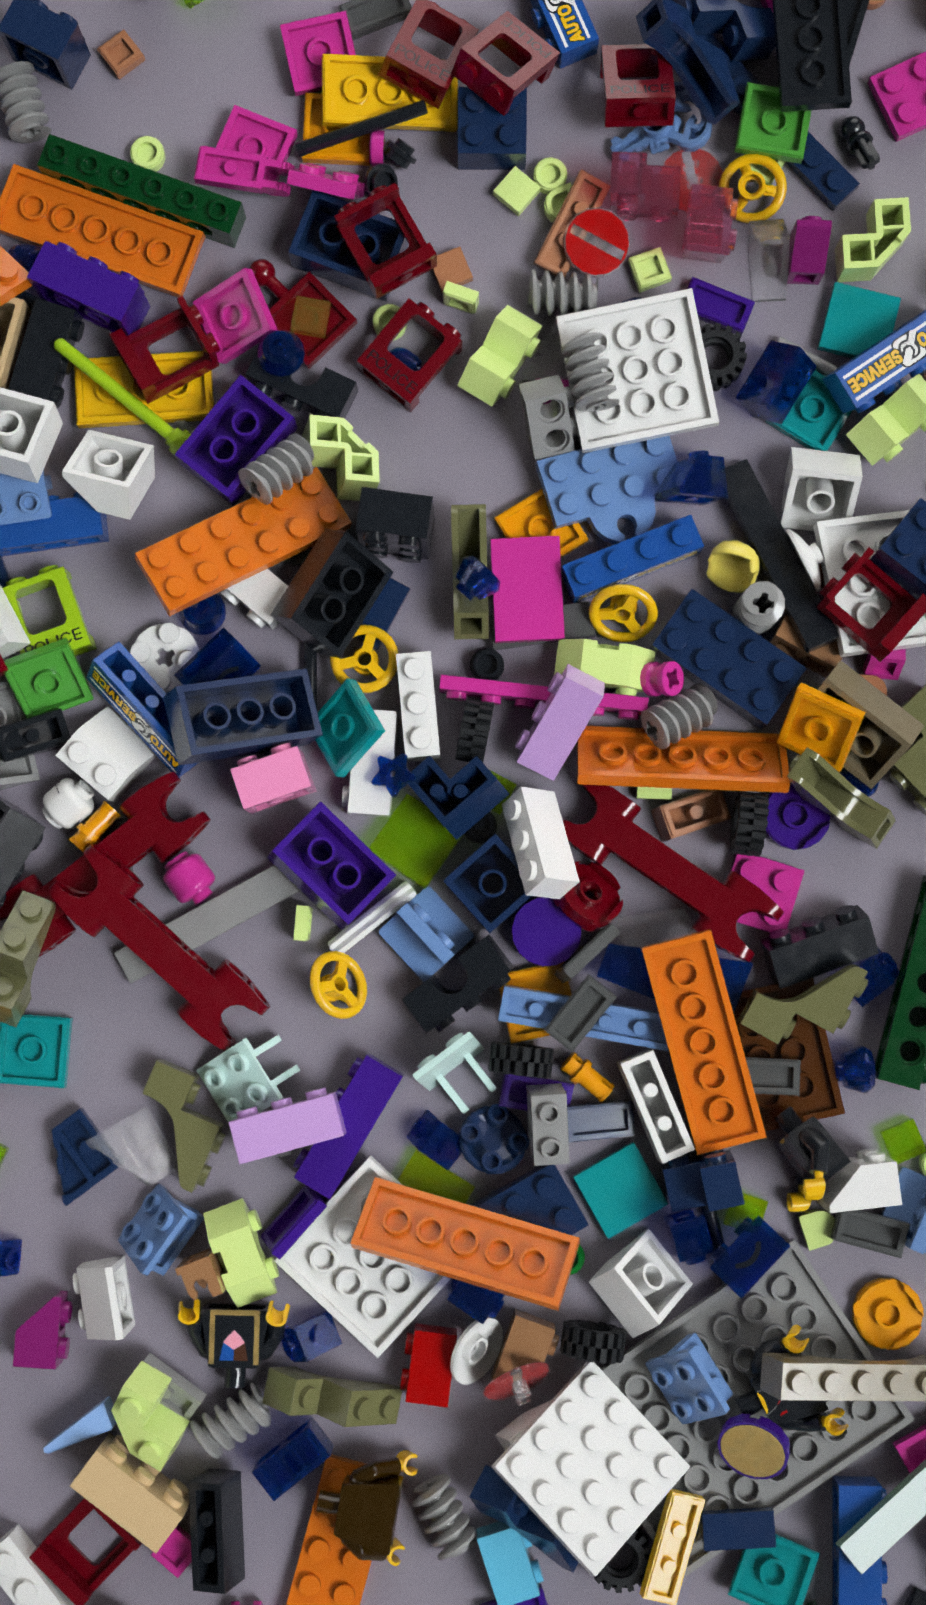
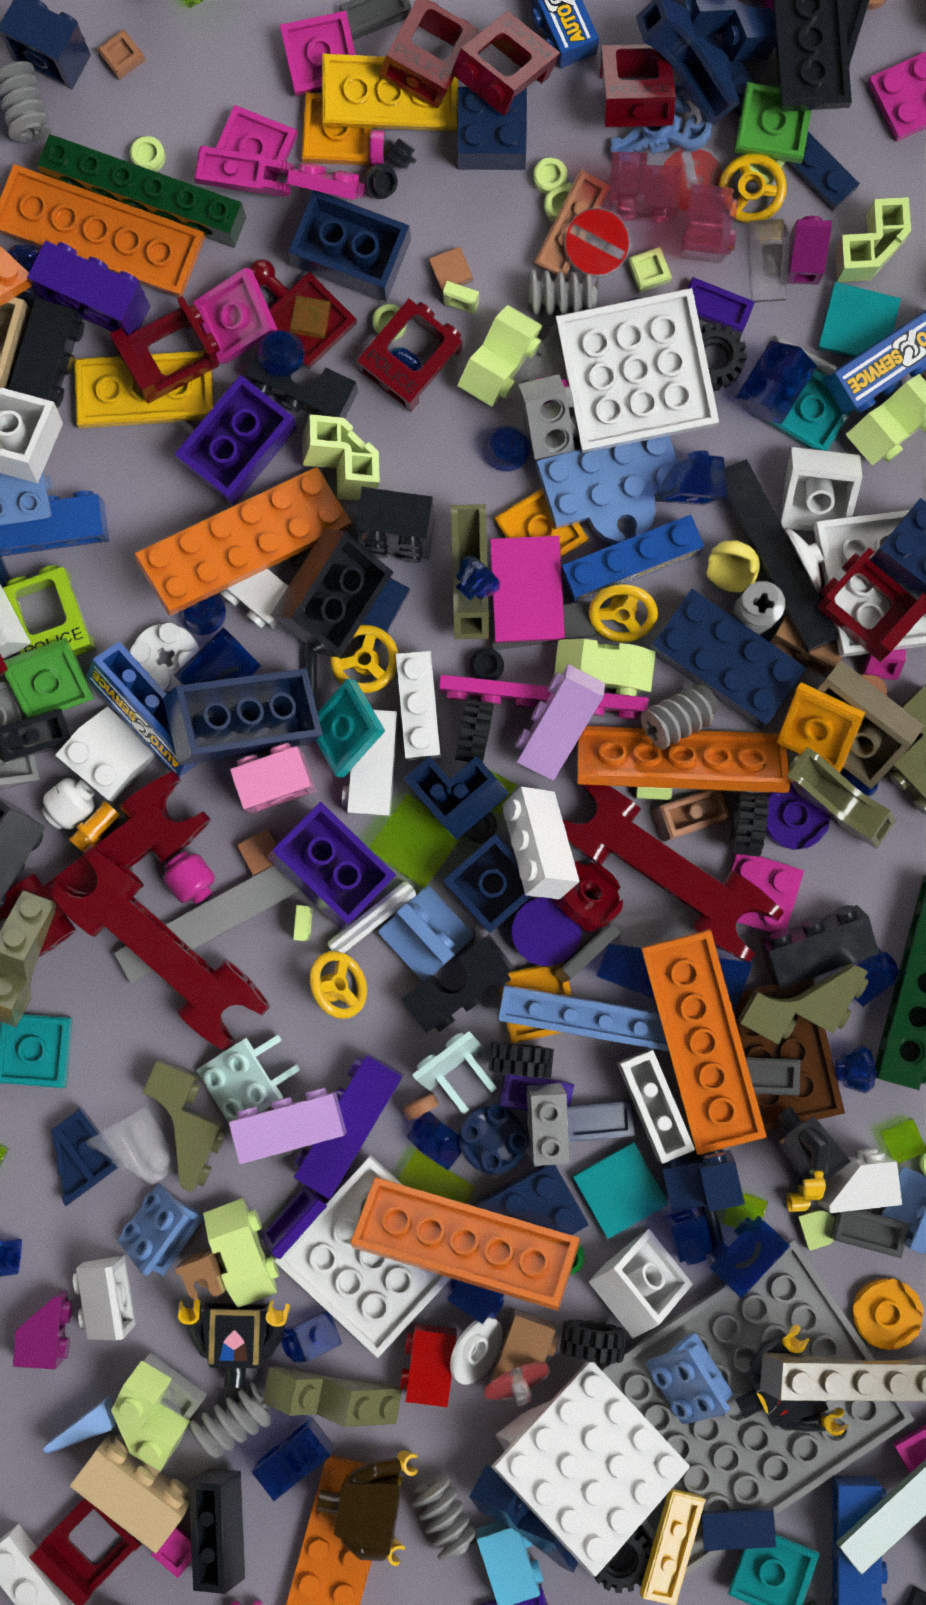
lime piece [54,338,191,456] -> none
white slope [62,430,155,520] -> none
light grey piece [238,434,314,505] -> none
black bar [295,100,428,157] -> none
dark red window [334,182,437,299] -> none
clear blue plate [371,753,416,798] -> none
yellowish green tile [493,166,541,217] -> none
dark grey tile [544,974,617,1052] -> none
light orange pin [560,1052,615,1102] -> none
light grey piece [561,332,620,412] -> none
dark pink wheel [640,661,684,697] -> none
pearl gold tile [717,1414,790,1479] -> none
black axle [838,116,880,170] -> none
none -> nougat tile [237,829,277,876]
none -> nougat tile [402,1092,439,1121]
none -> clear blue cone [483,425,530,472]

